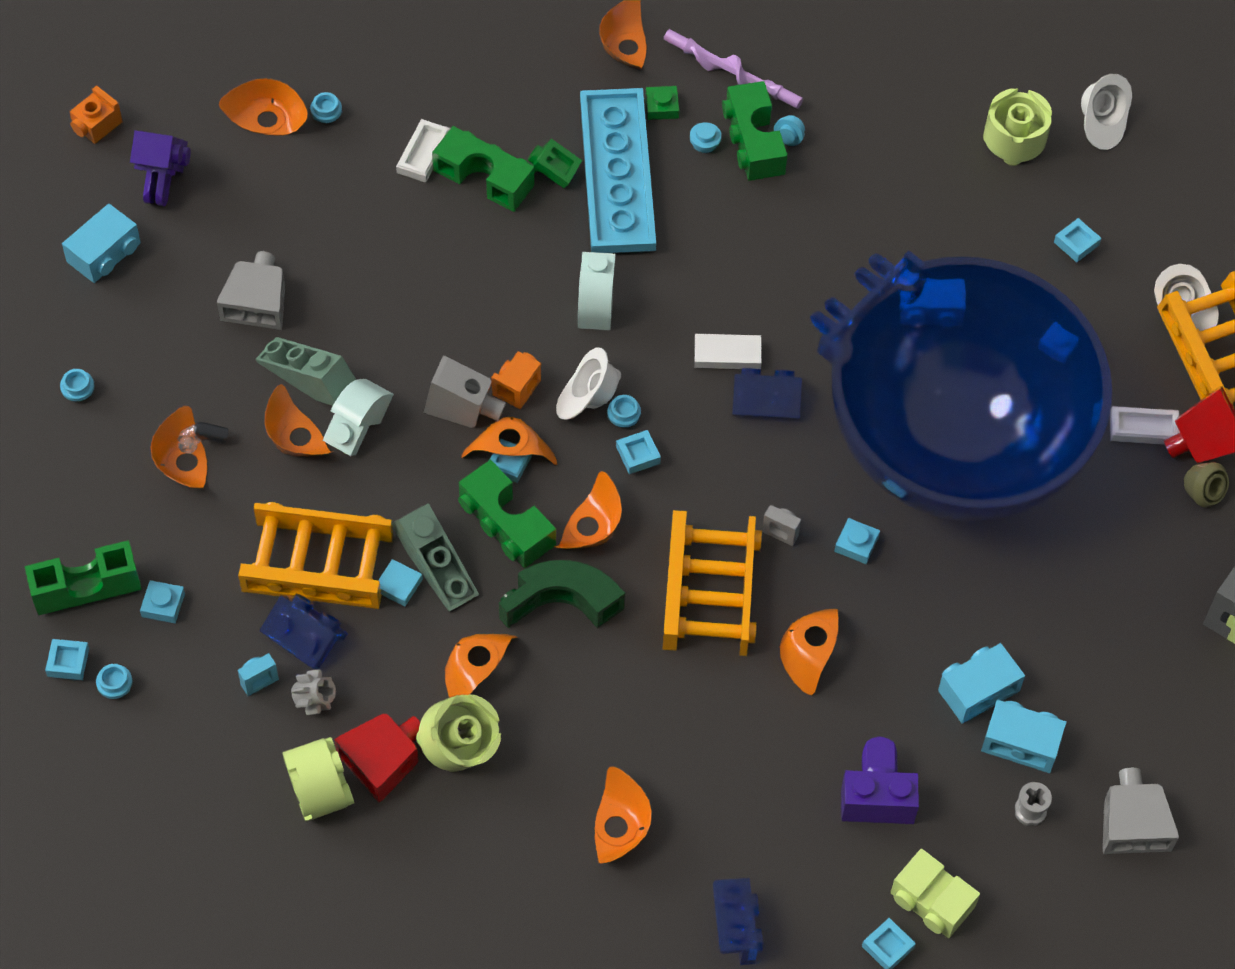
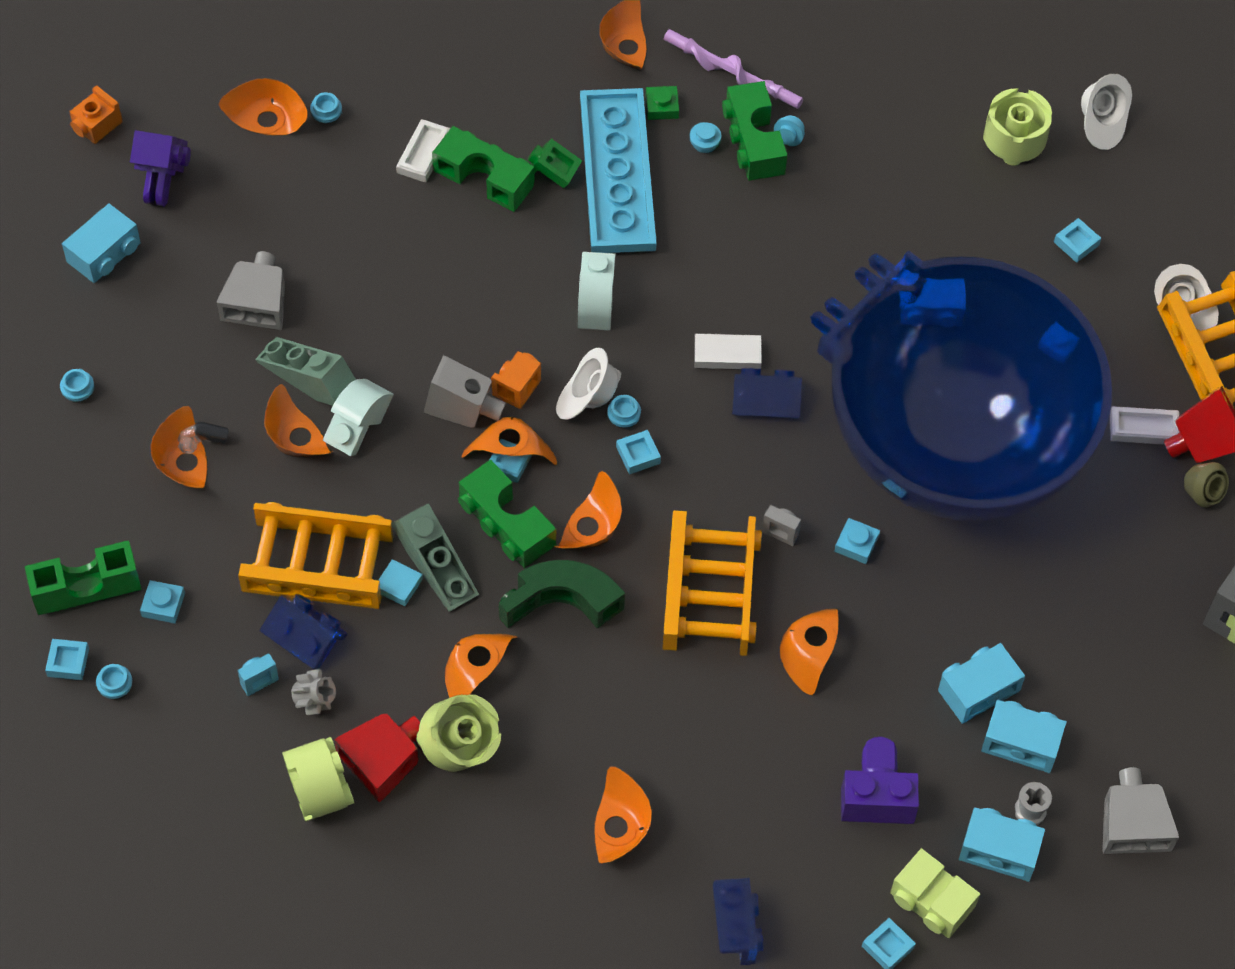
none -> medium azure brick [959,807,1045,882]

